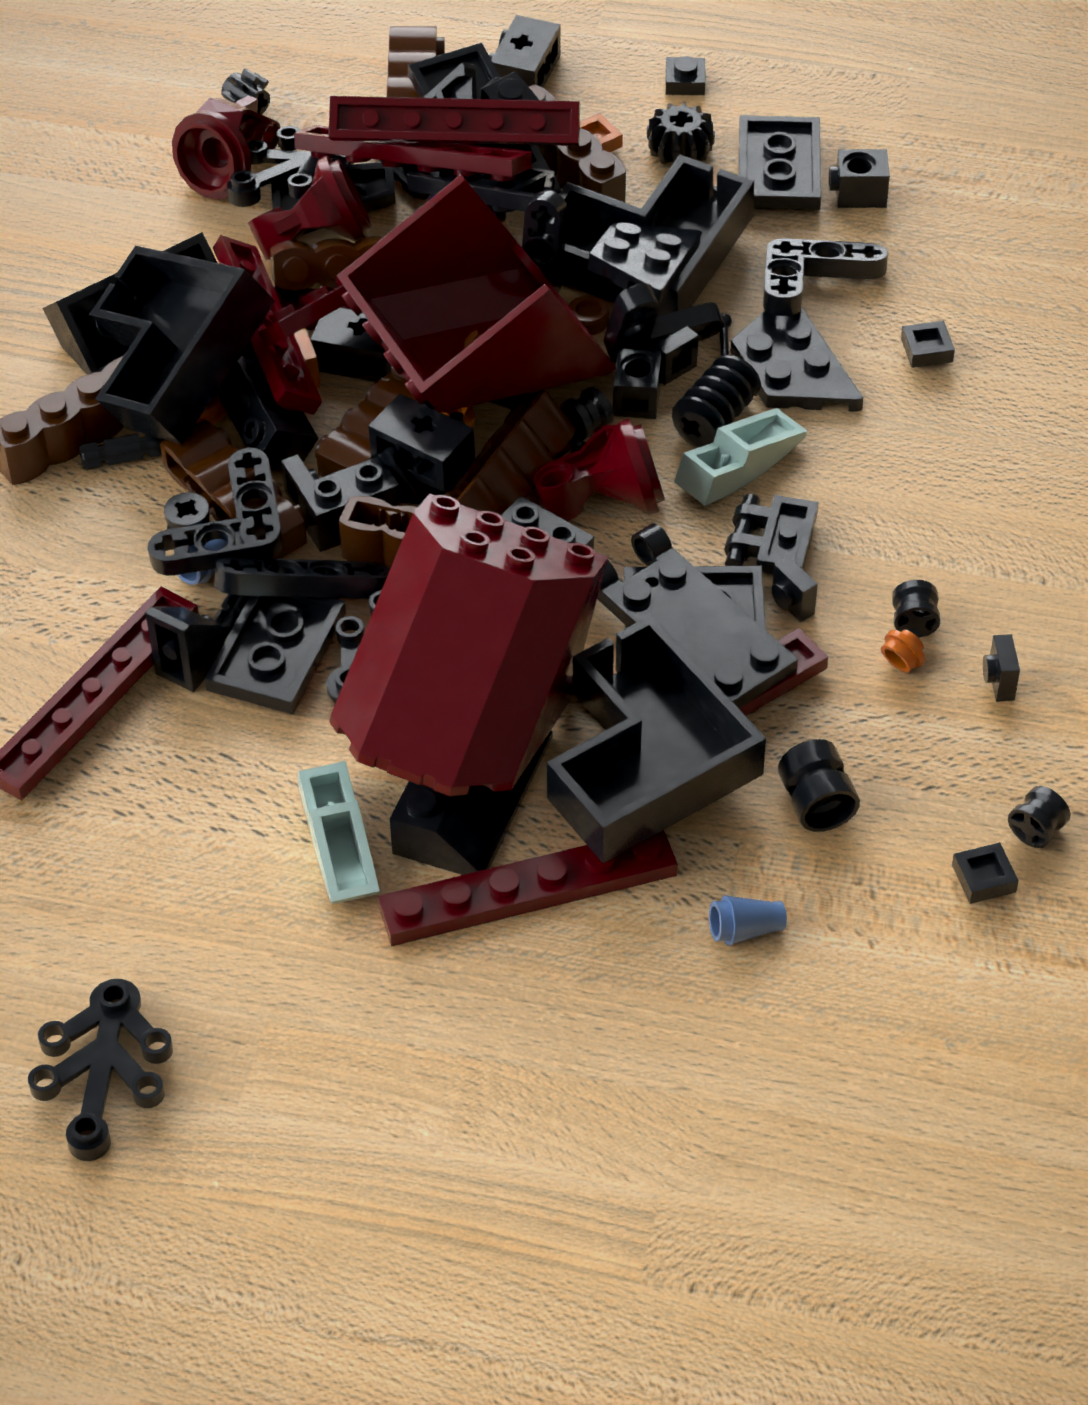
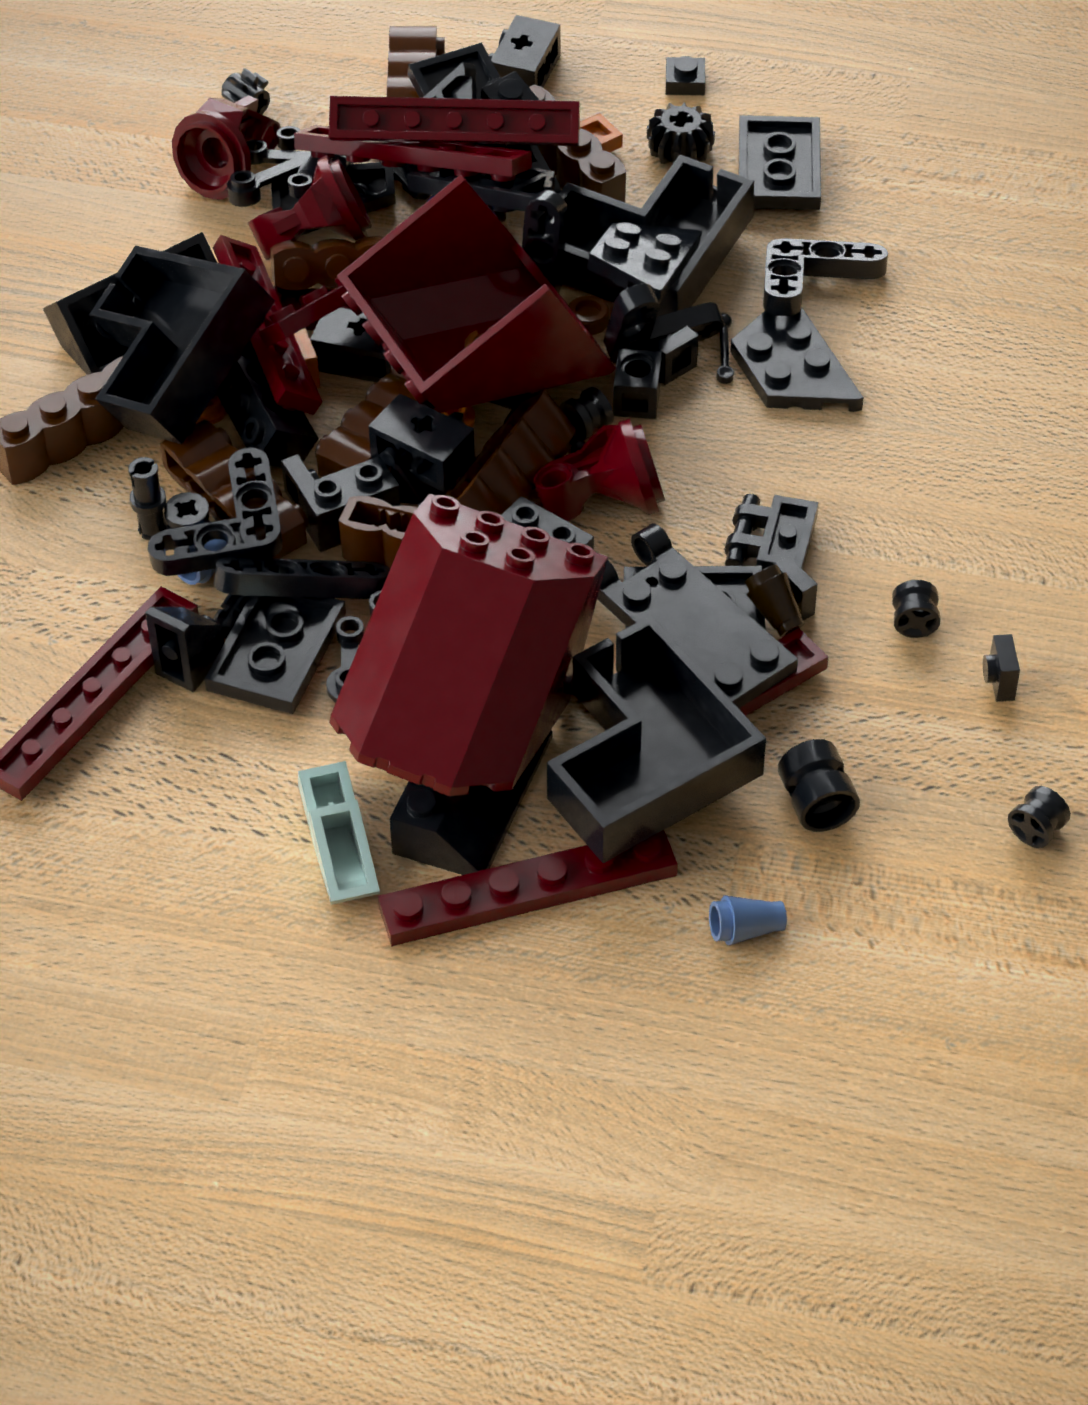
black plant [28,979,173,1161] -> none
black axle [79,433,164,470] -> none
black piece [672,355,761,448] -> none
light aqua slope [674,408,807,506] -> none
black brick [828,149,890,208] -> none
orange plate [881,630,926,673] -> none
plate [901,321,955,368] -> none
black plate [952,842,1019,904] -> none
none -> black pin [128,457,167,541]
none -> dark brown cone [745,564,805,637]

